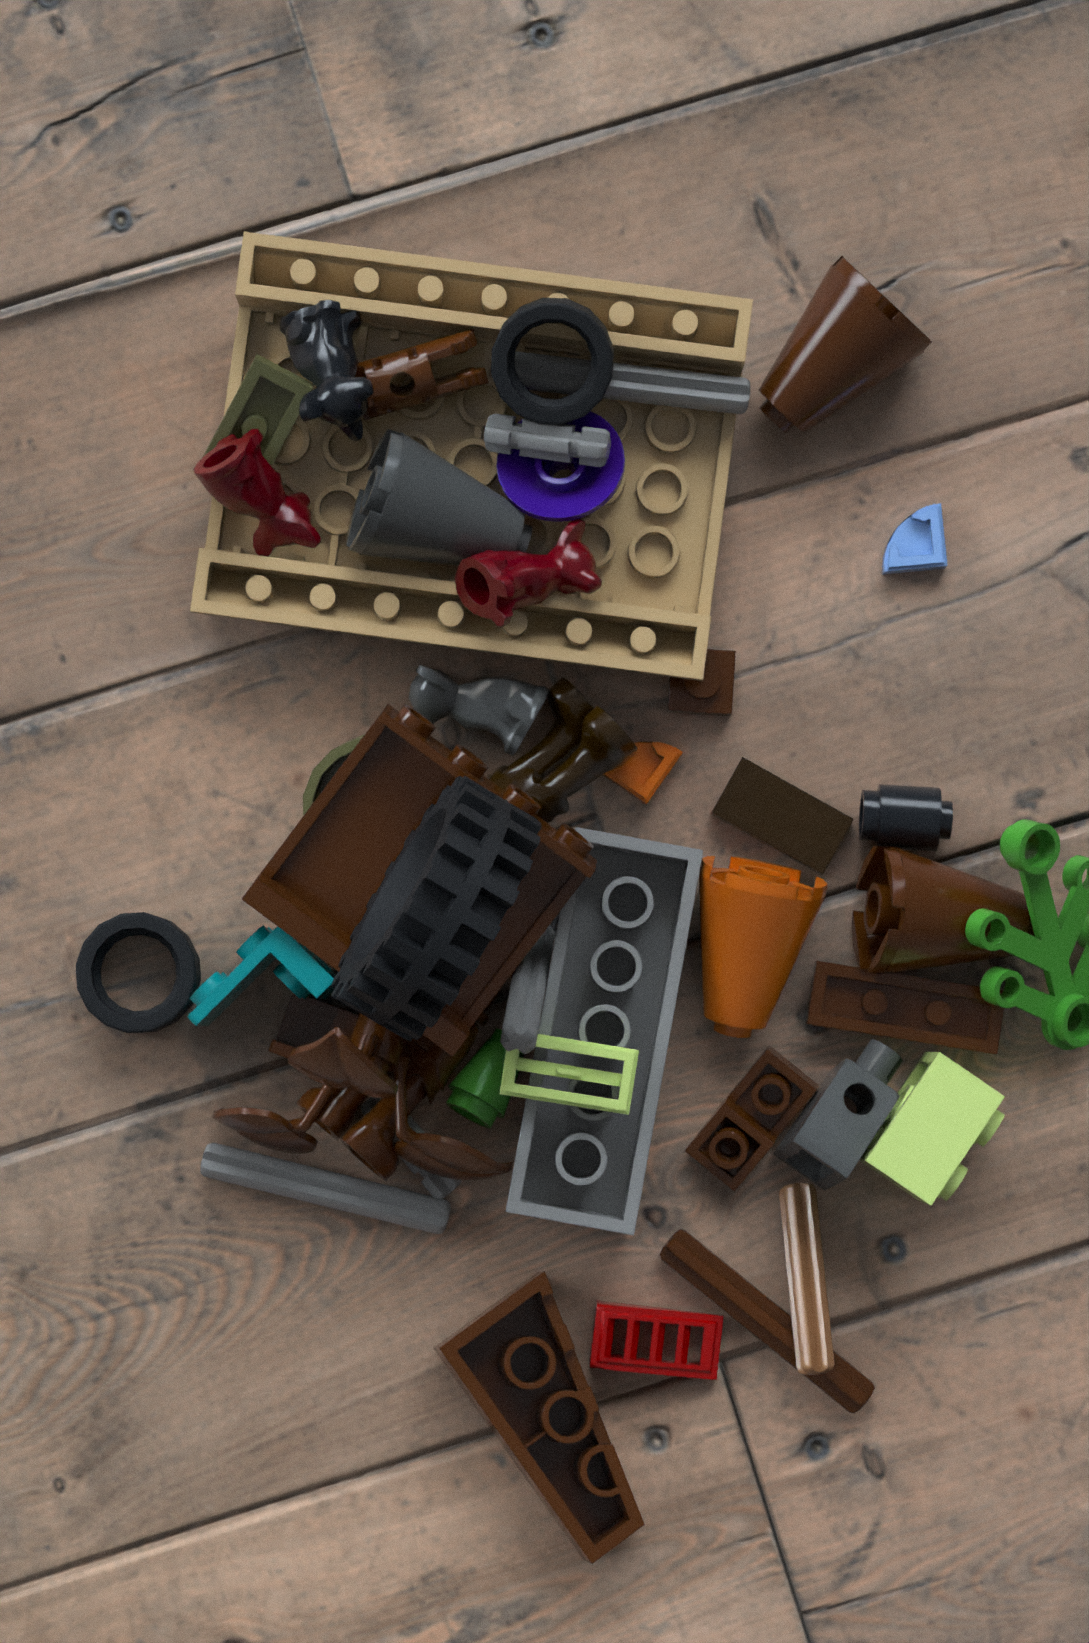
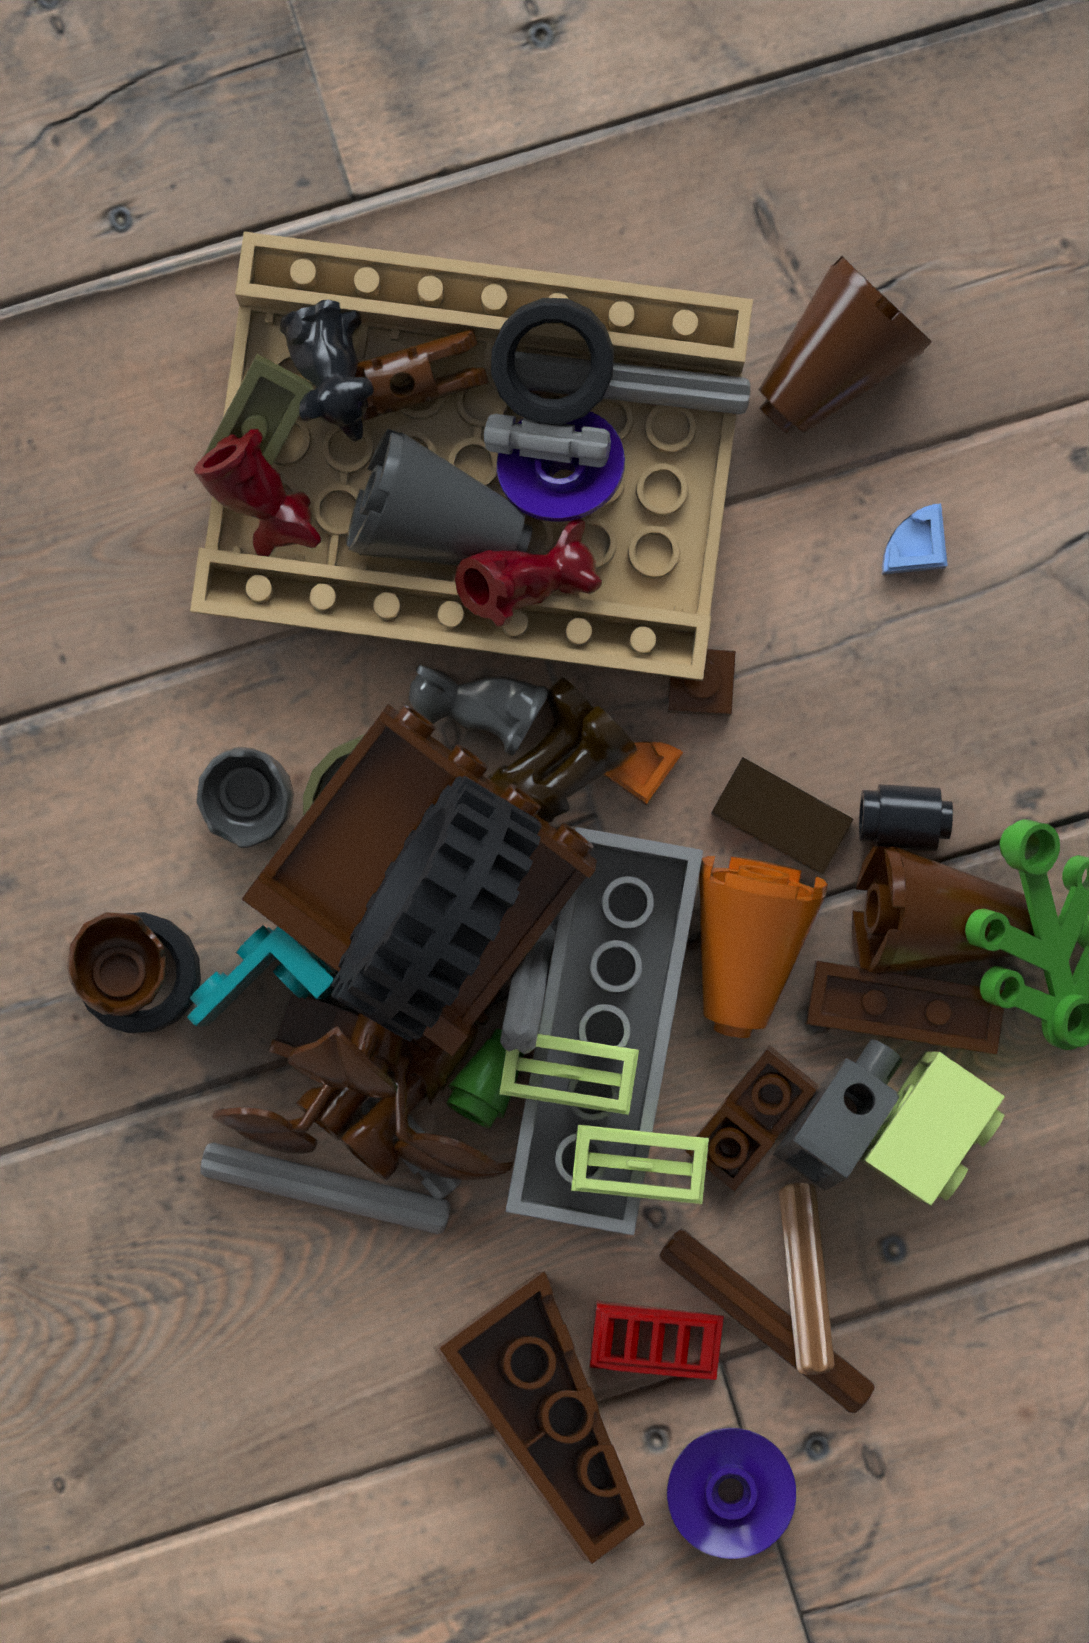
none -> reddish brown hair [67,912,166,1016]
none -> dark grey hair [196,747,294,848]
none -> yellowish green tile [571,1124,709,1204]
none -> dark purple dish [667,1428,796,1559]

